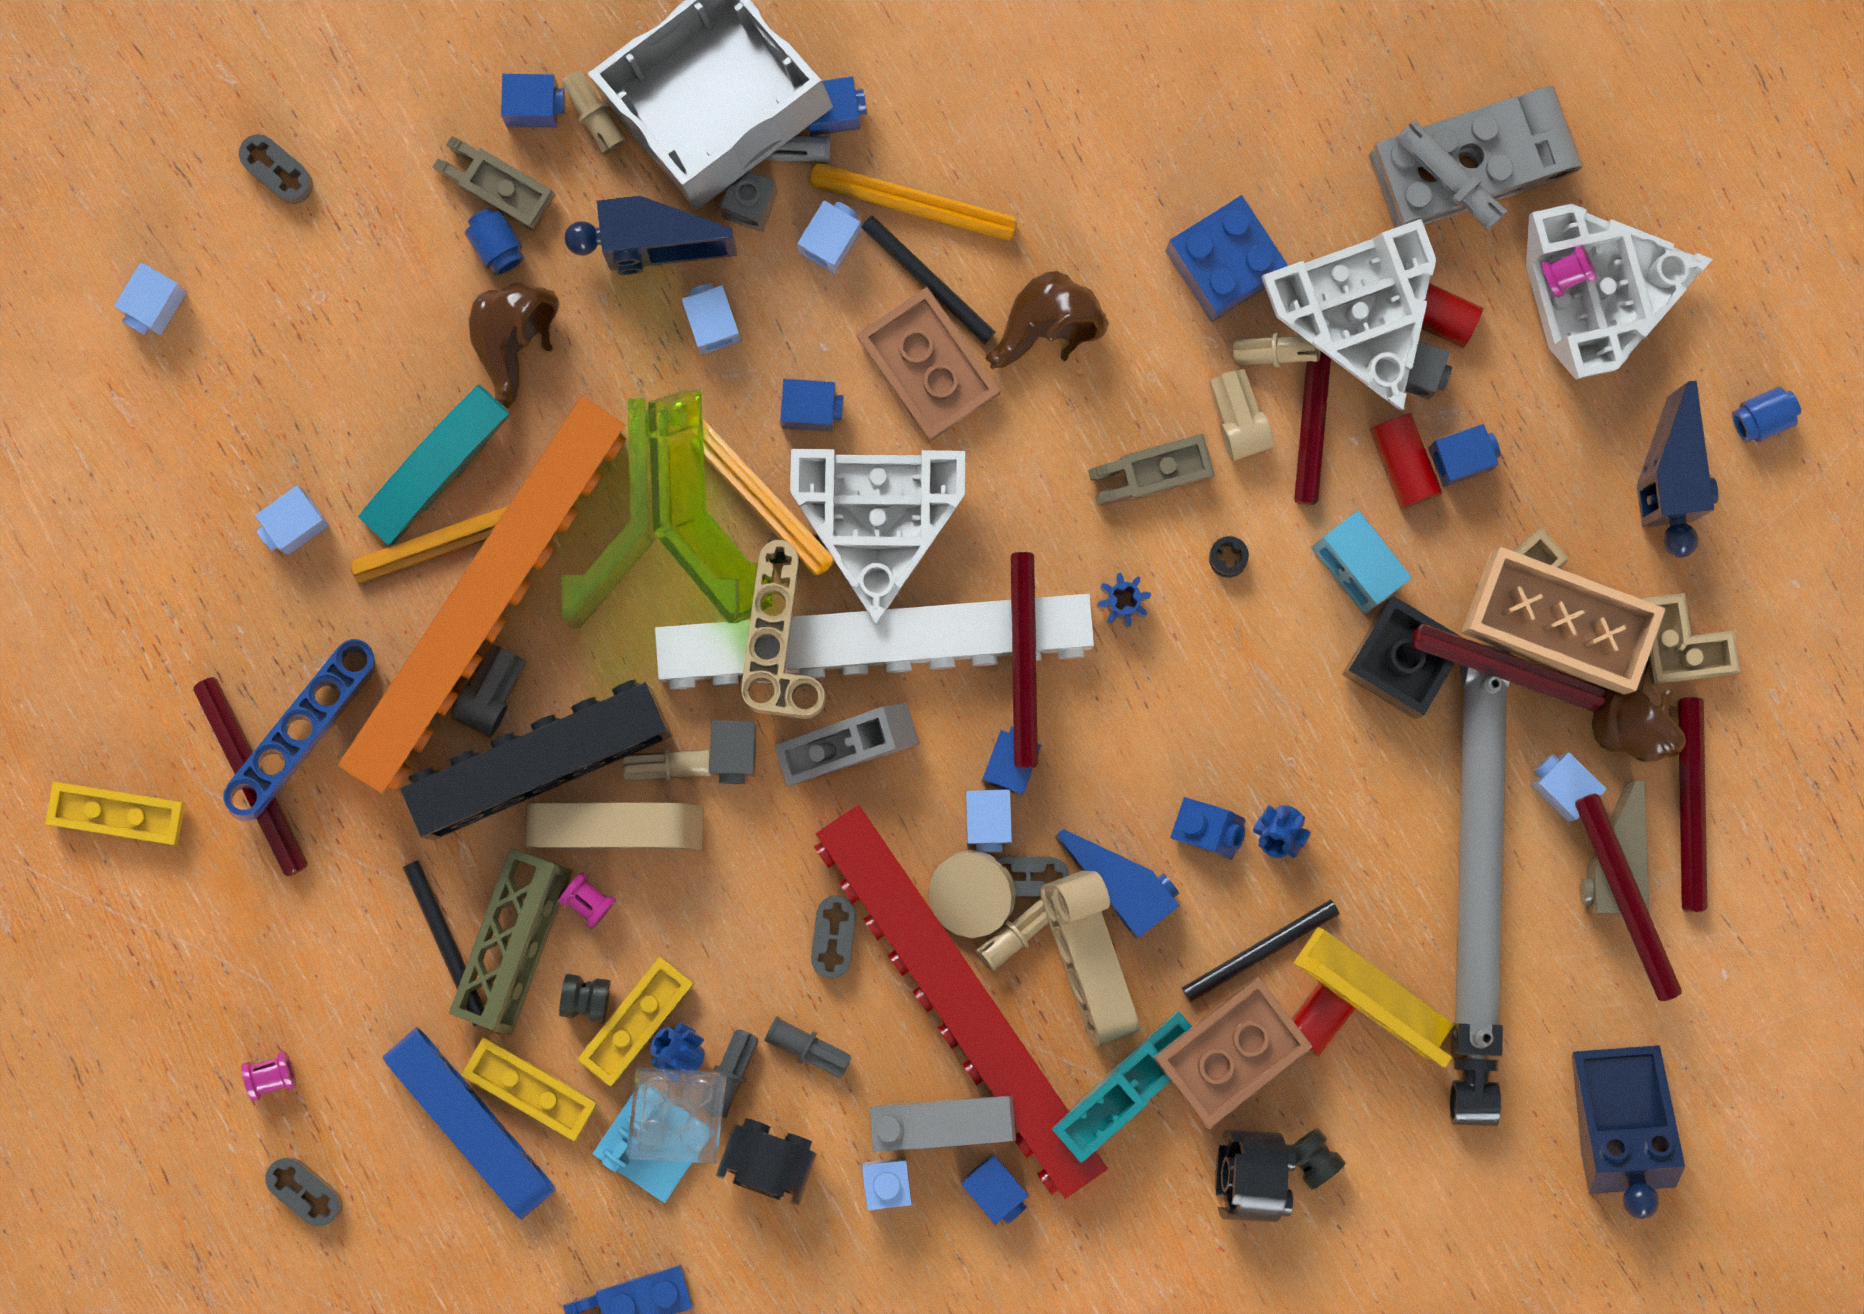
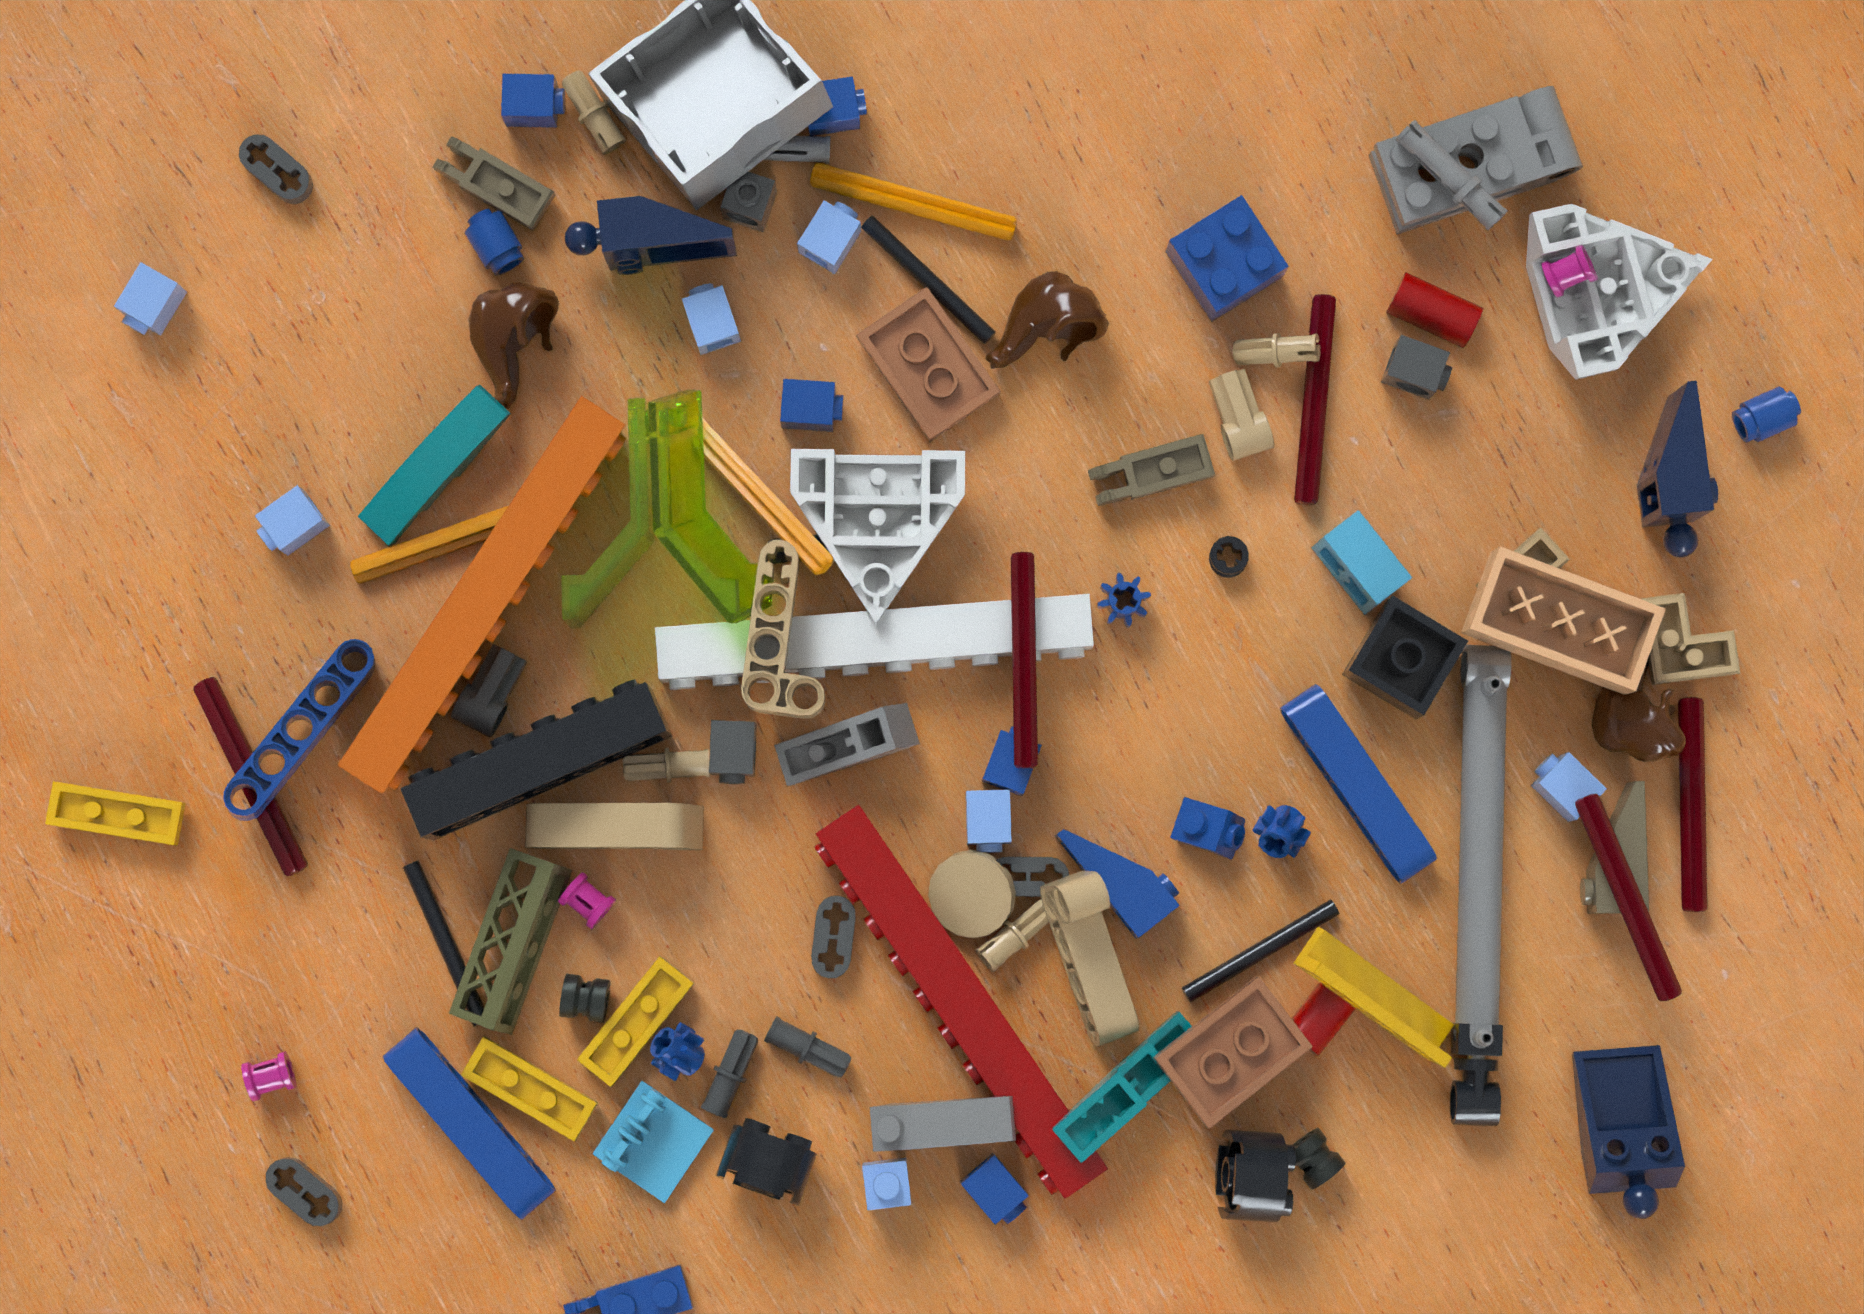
clear plate [626,1068,727,1163] -> none
white wedge [1261,219,1436,411] -> none
red brick [1370,413,1442,510] -> none
dark red axle [1412,624,1606,712] -> none
blue brick [1428,424,1501,487] -> none
none -> blue beam [1280,684,1437,884]

